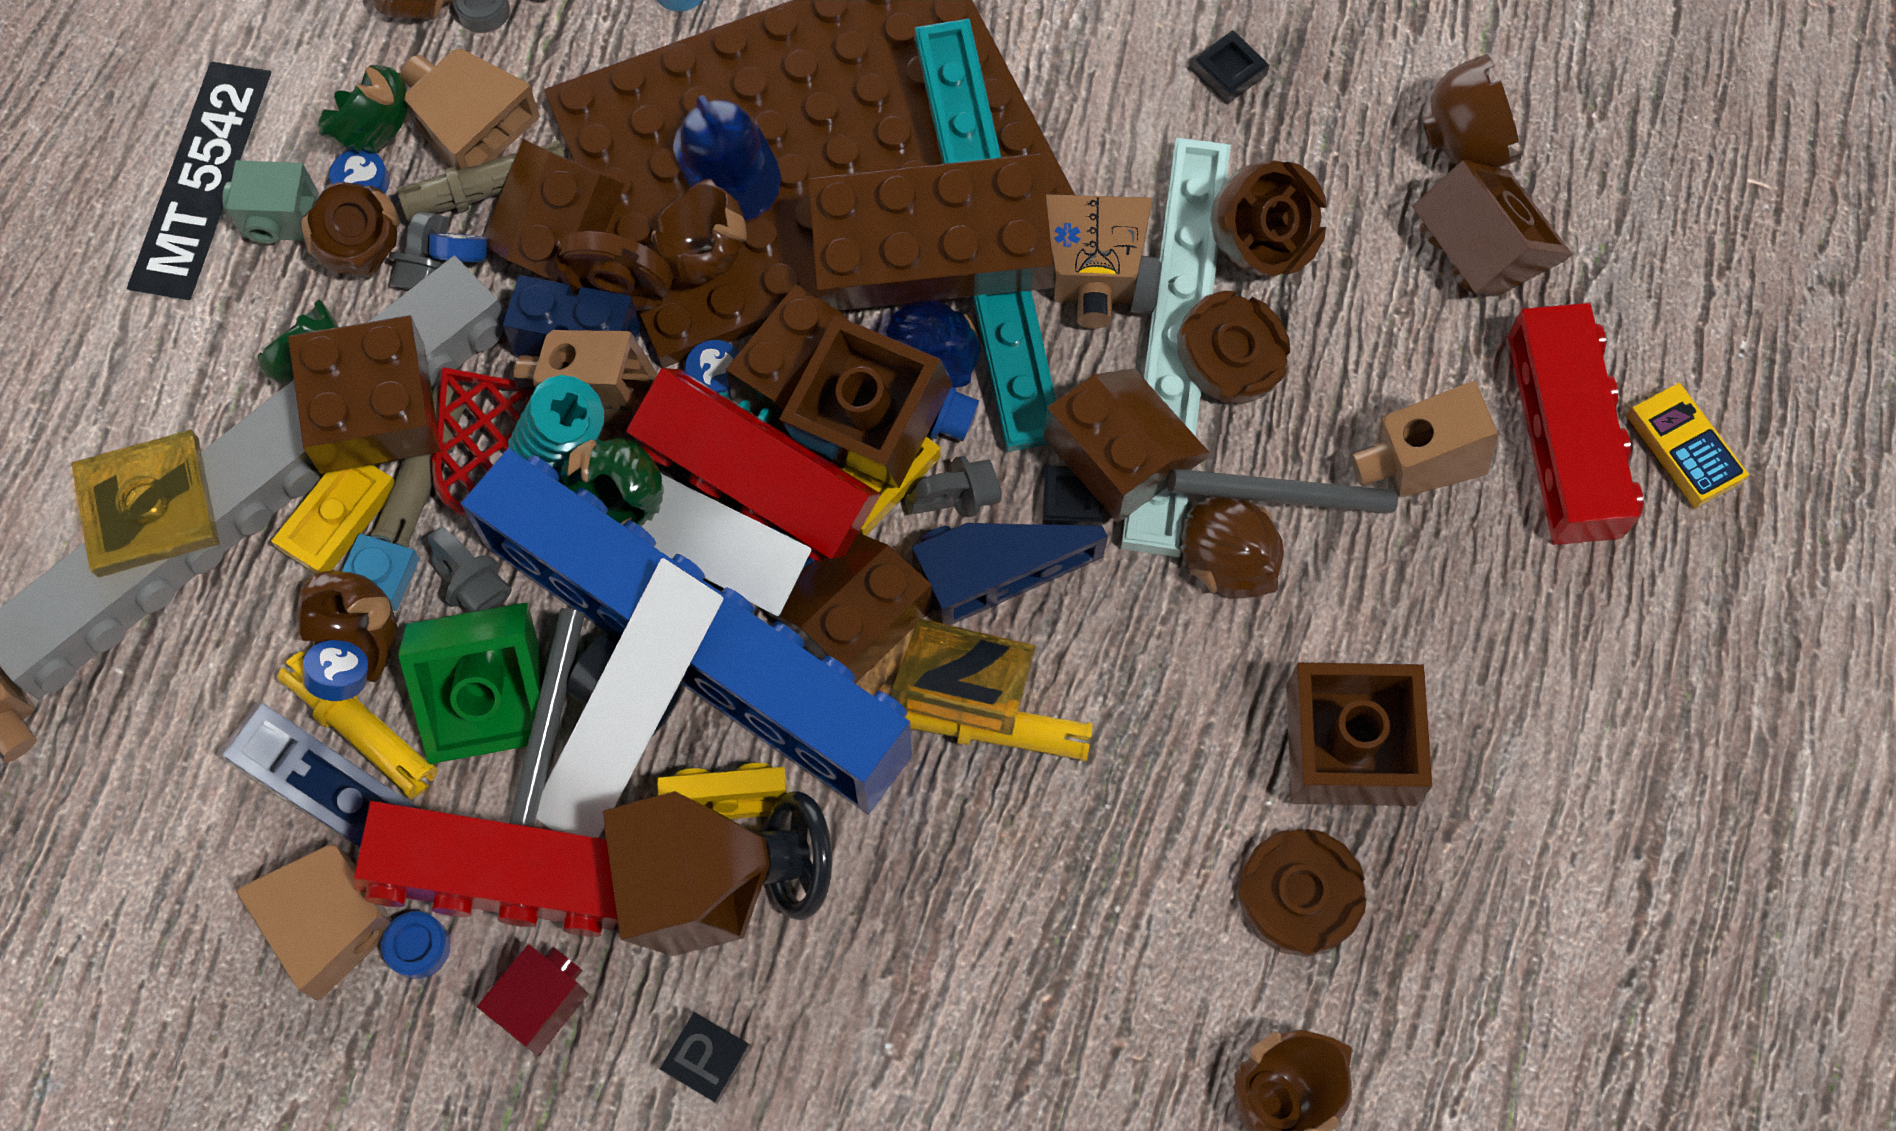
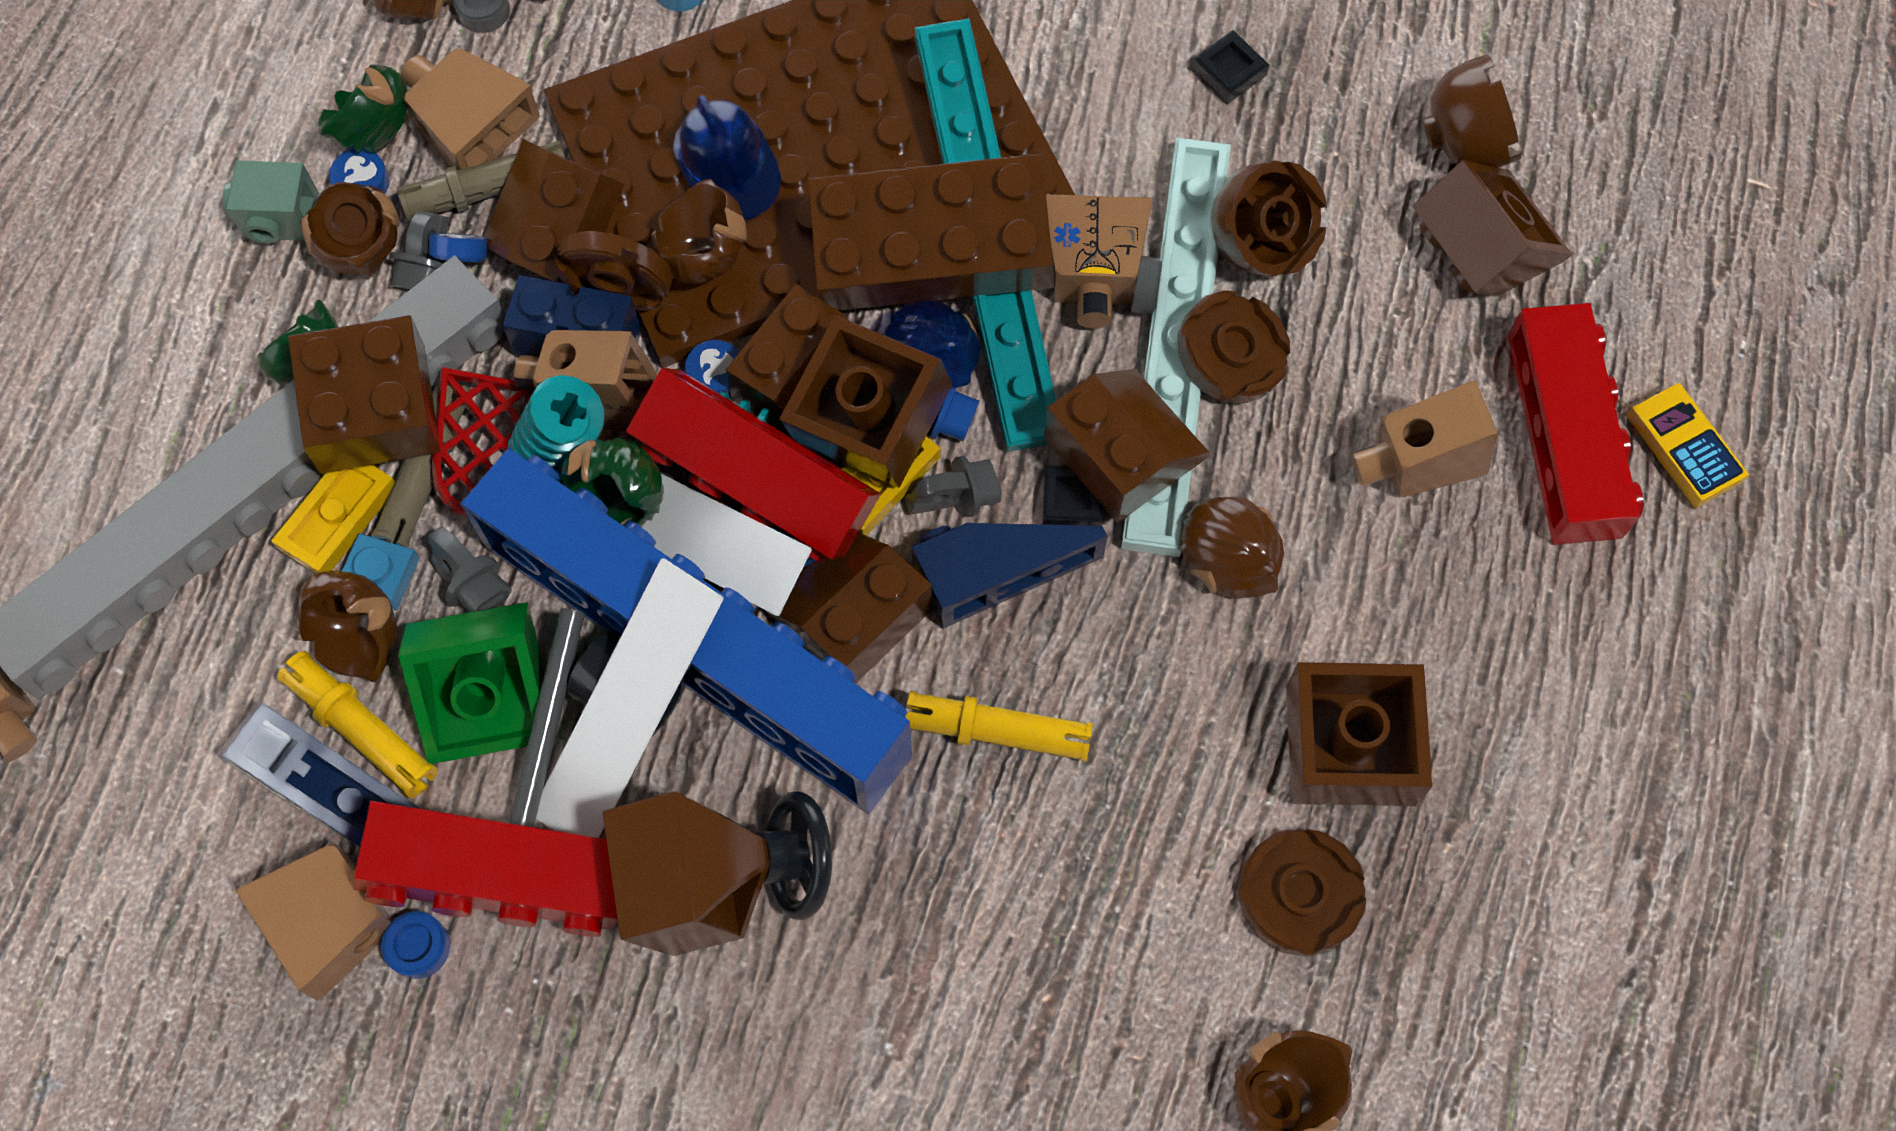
clear yellow tile [71,429,220,578] -> none
black sticker [127,62,272,300] -> none
blue tile [302,640,368,701] -> none
dark red brick [476,944,589,1056] -> none
yellow plate [658,763,790,819] -> none
black tile [660,1012,751,1105] -> none
clear yellow tile [891,618,1036,735] -> none
dark grey bar [1167,469,1398,513] -> none

